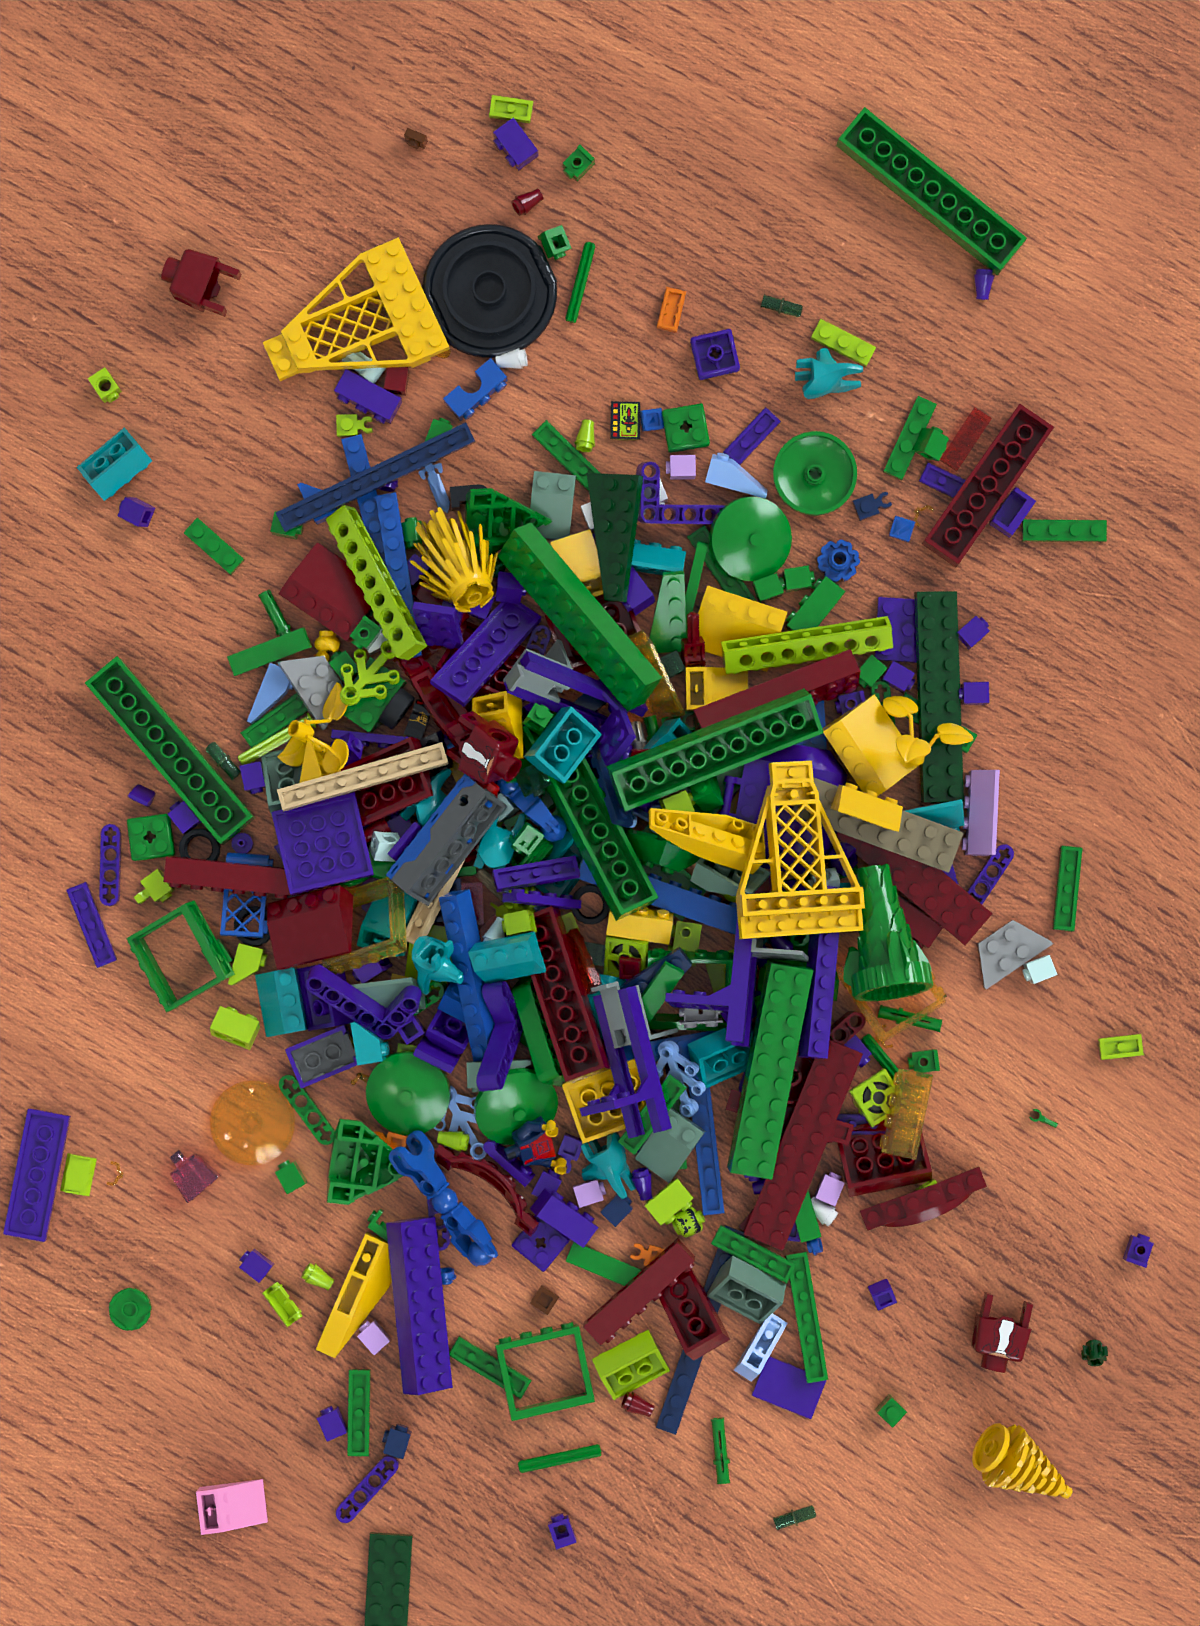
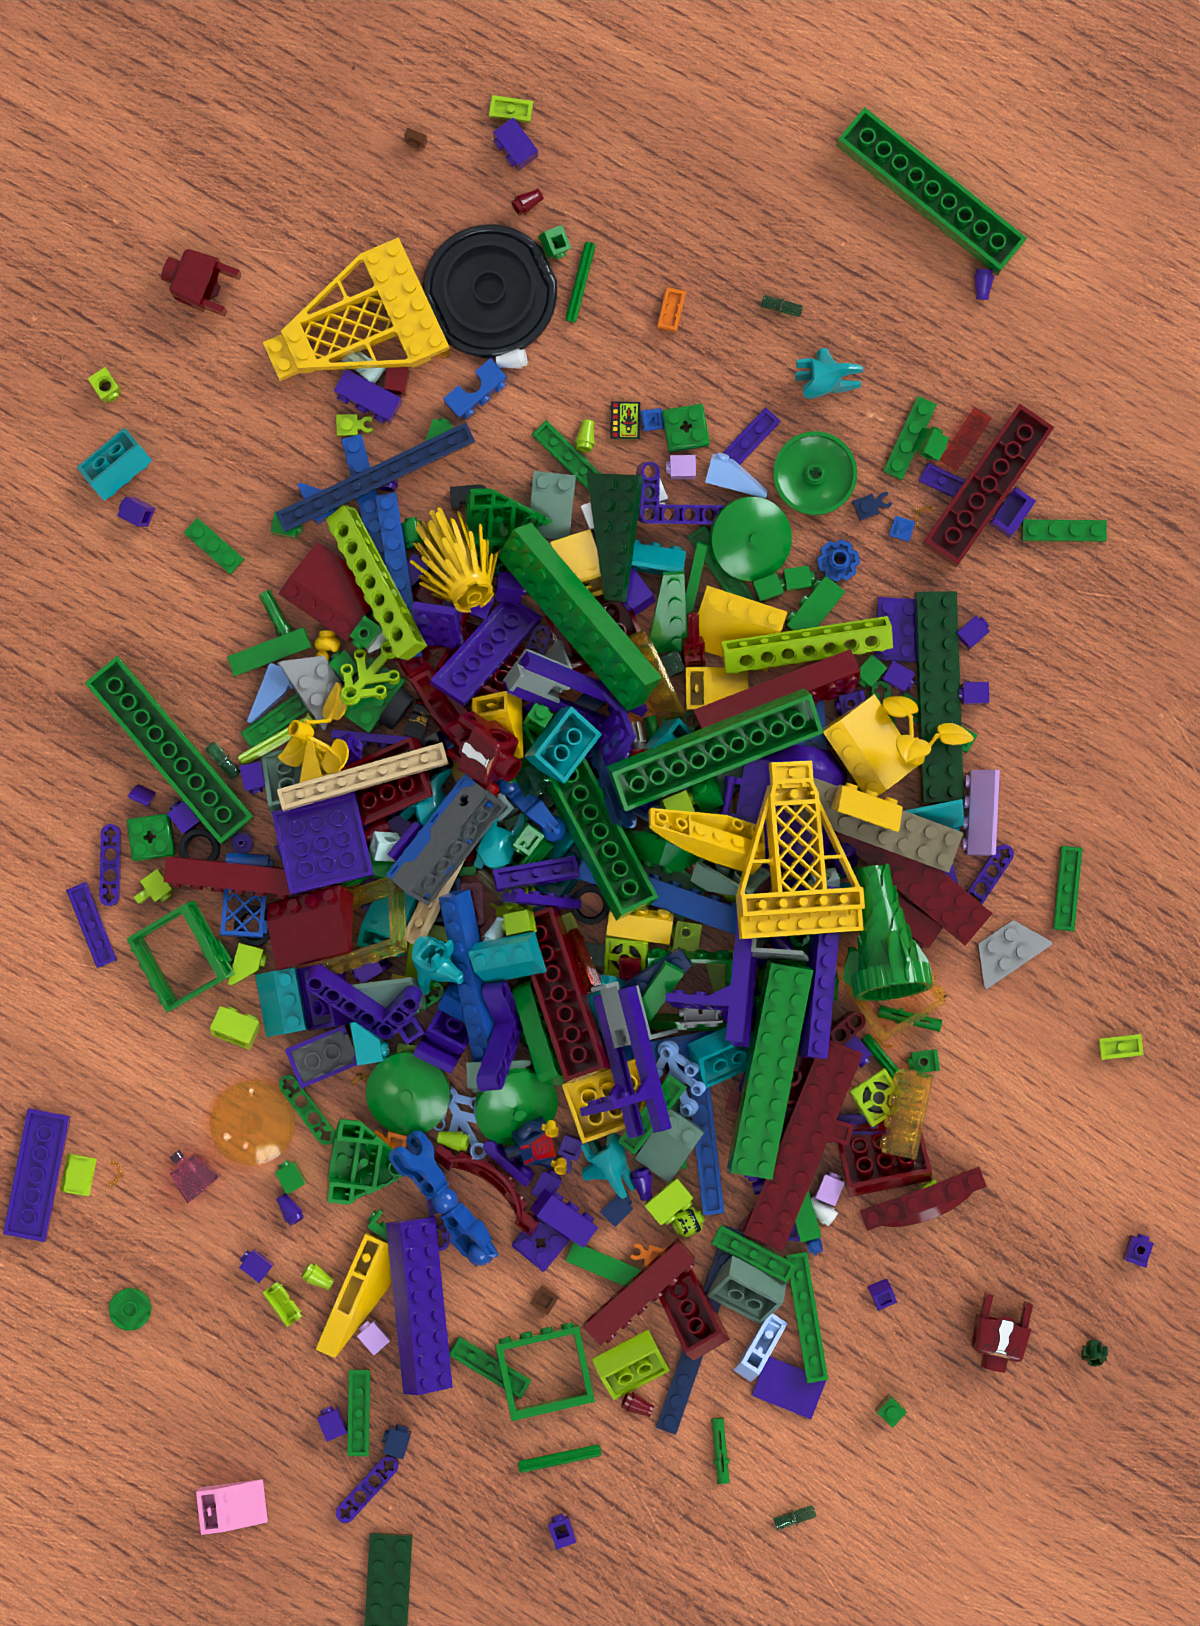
medium blue sword [418,463,450,514] -> none
blue plate [441,1267,457,1285] -> none
green brick [562,145,595,182] -> none
lavender brick [573,1179,606,1208] -> none
dark purple brick [690,329,740,380] -> none
lime plate [811,319,876,367] -> none
yellow plant [972,1423,1072,1499] -> none
light aqua brick [1022,955,1058,984] -> none
green hand [1029,1109,1058,1128] -> none
none -> dark purple cone [276,1193,304,1226]

